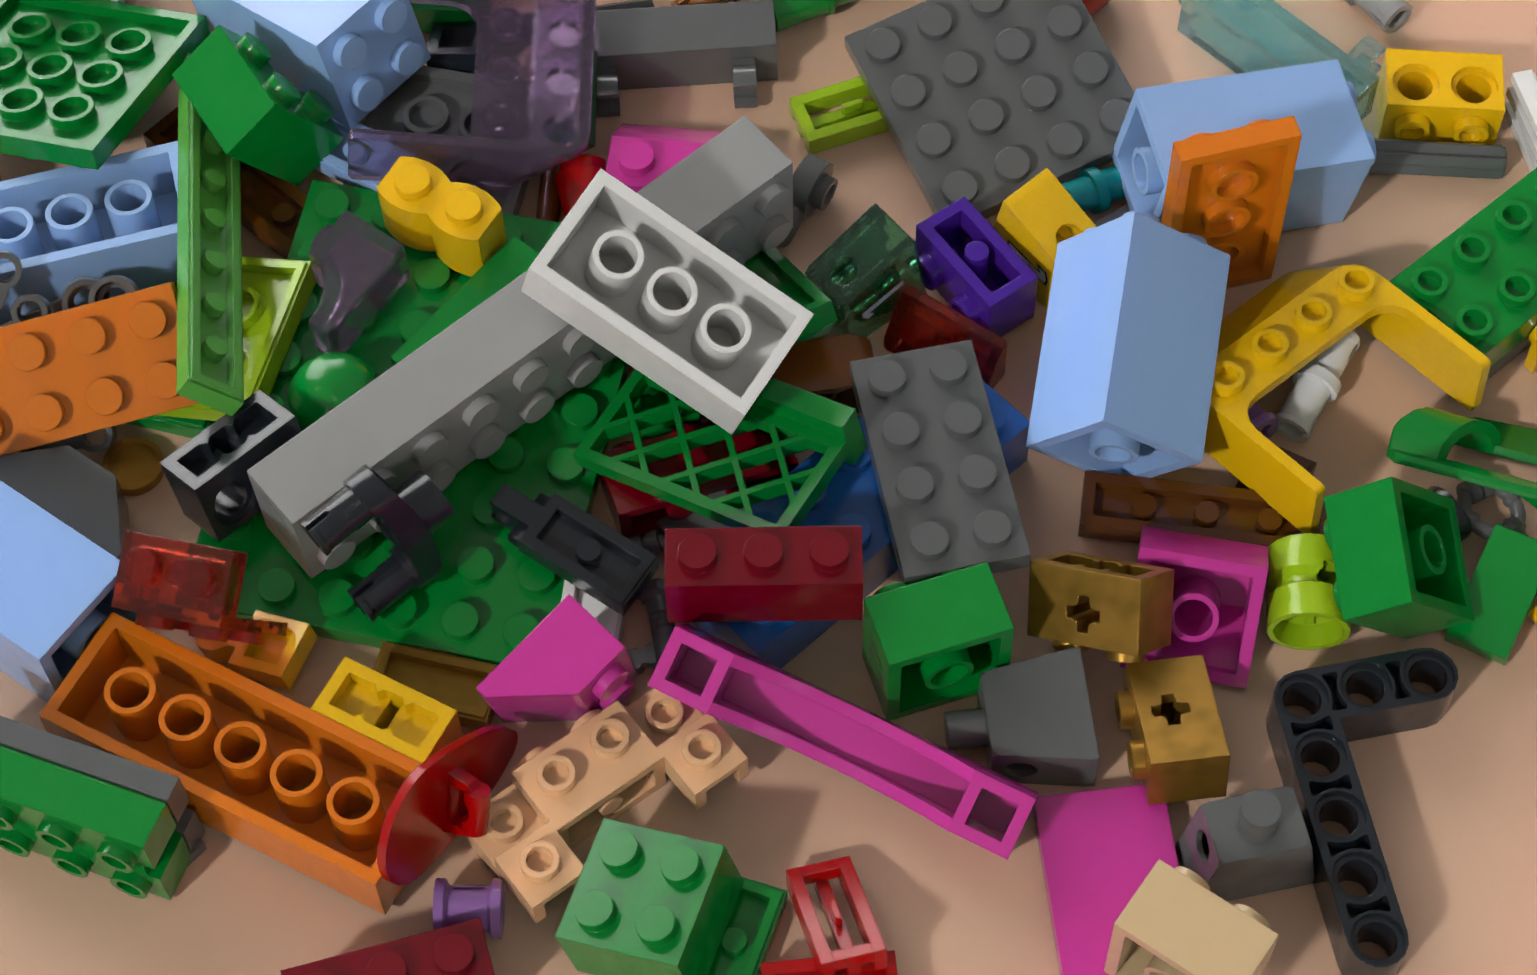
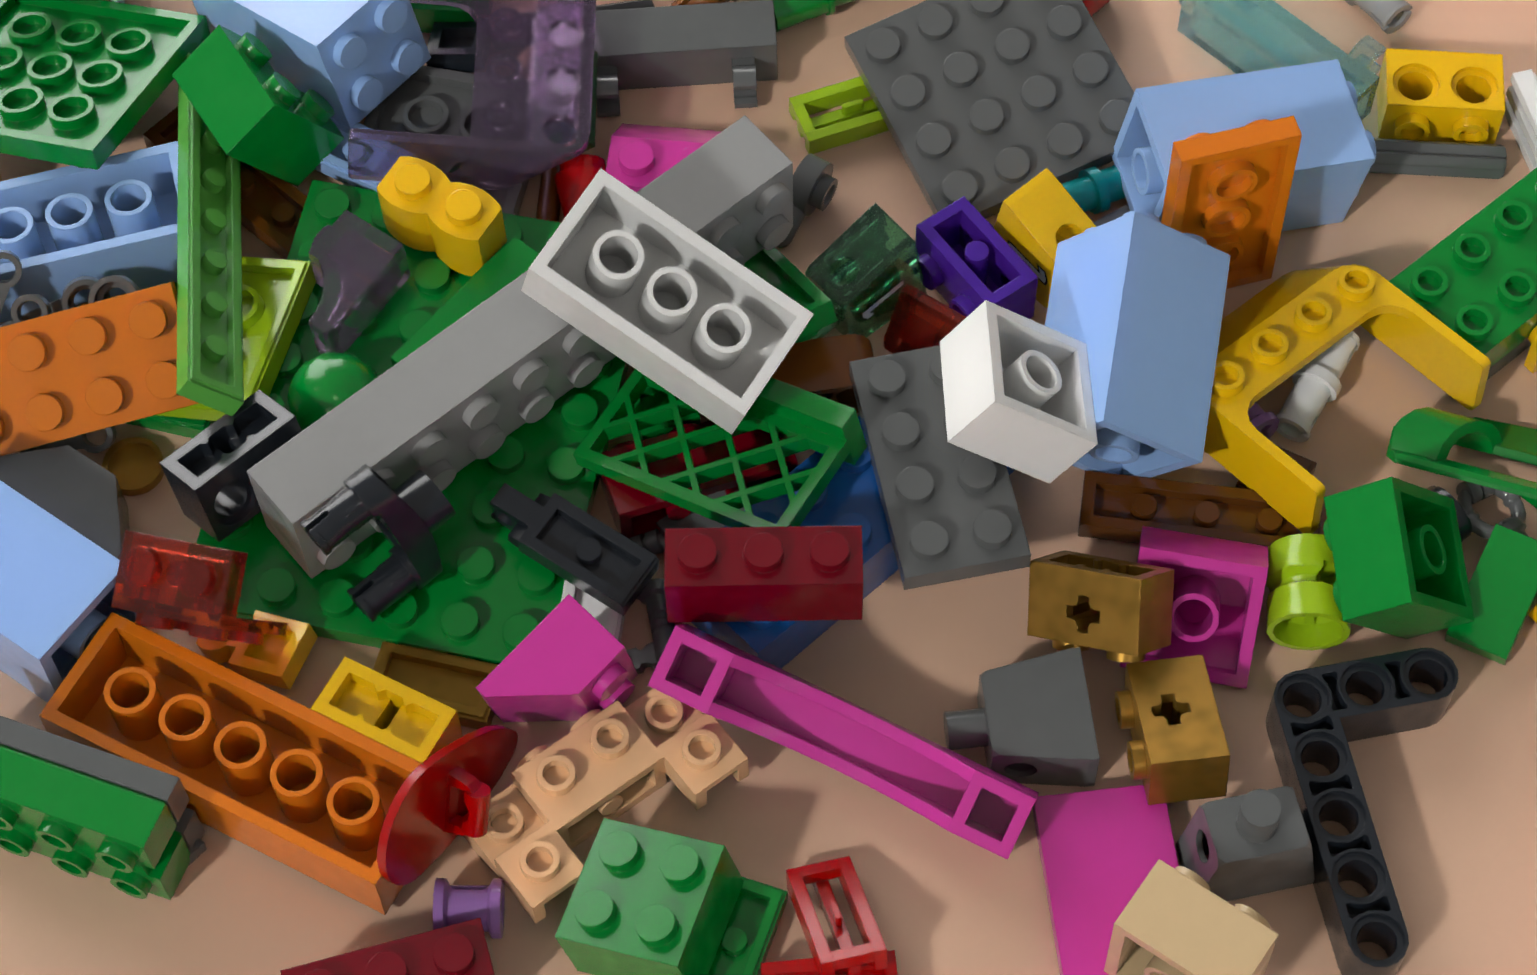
green brick [862,562,1014,721] -> none
none -> white brick [940,300,1098,484]

